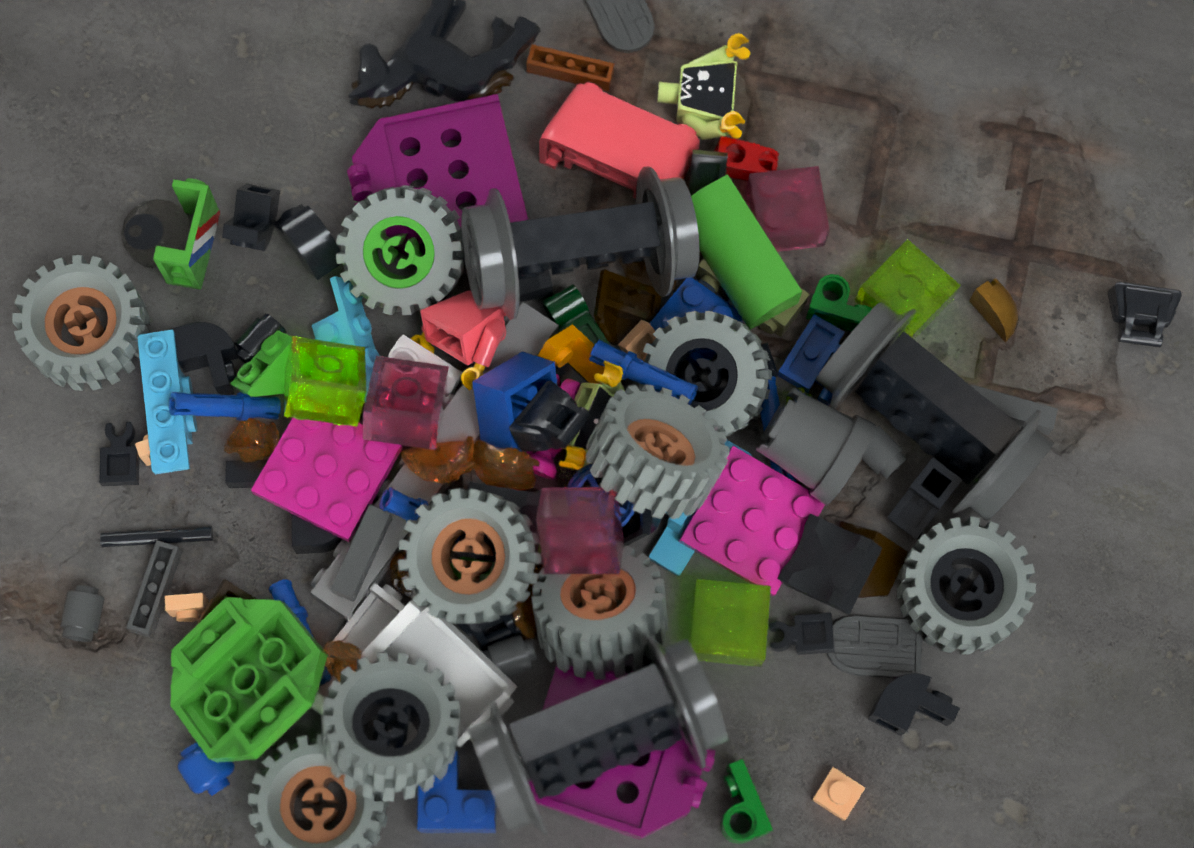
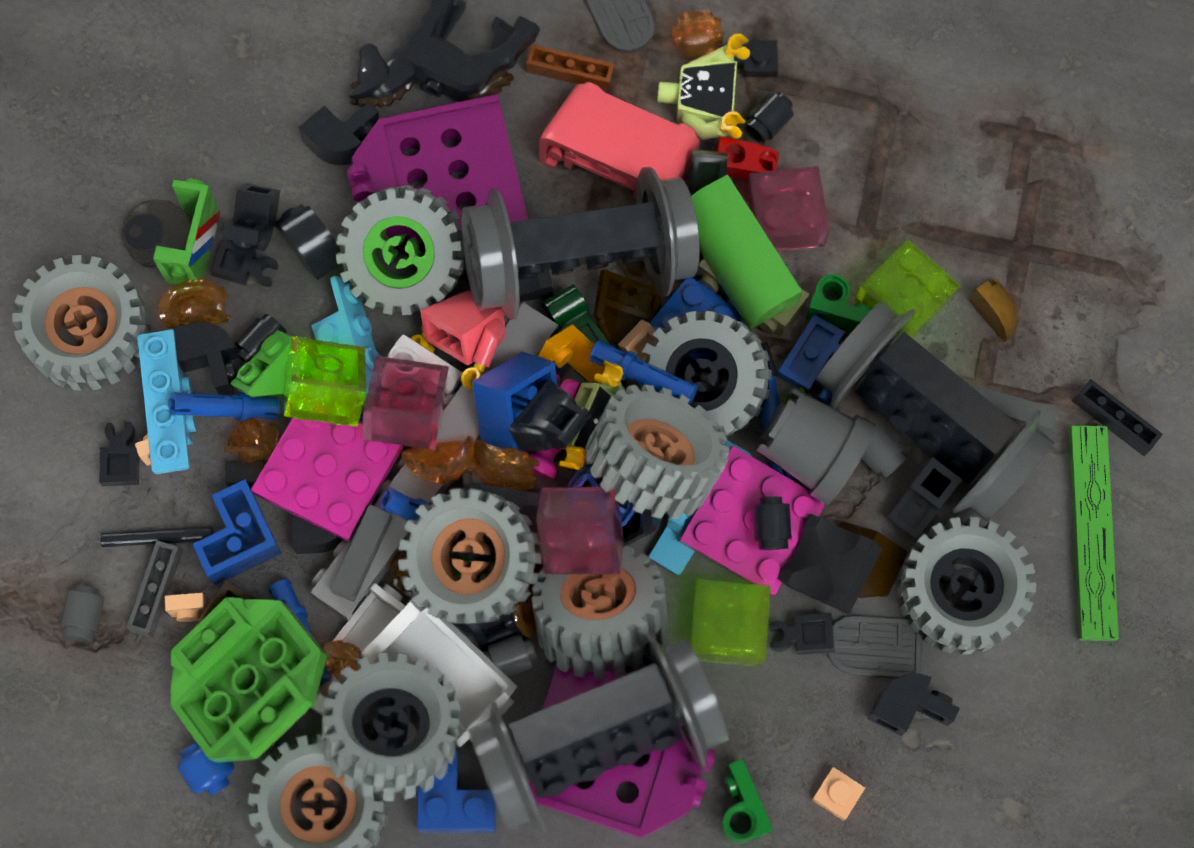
black piece [1108,282,1182,348] -> none
none -> clear orange hat [157,279,232,328]
none -> blue brick [192,480,282,586]
none -> black plate [210,240,279,287]
none -> black brick [298,102,380,165]
none -> clear orange head [672,10,722,57]
none -> black plate [719,40,778,77]
none -> black brick [743,92,794,144]
none -> black brick [753,497,792,550]
none -> bright green tile [1069,425,1119,641]
none -> black piece [1072,379,1163,456]

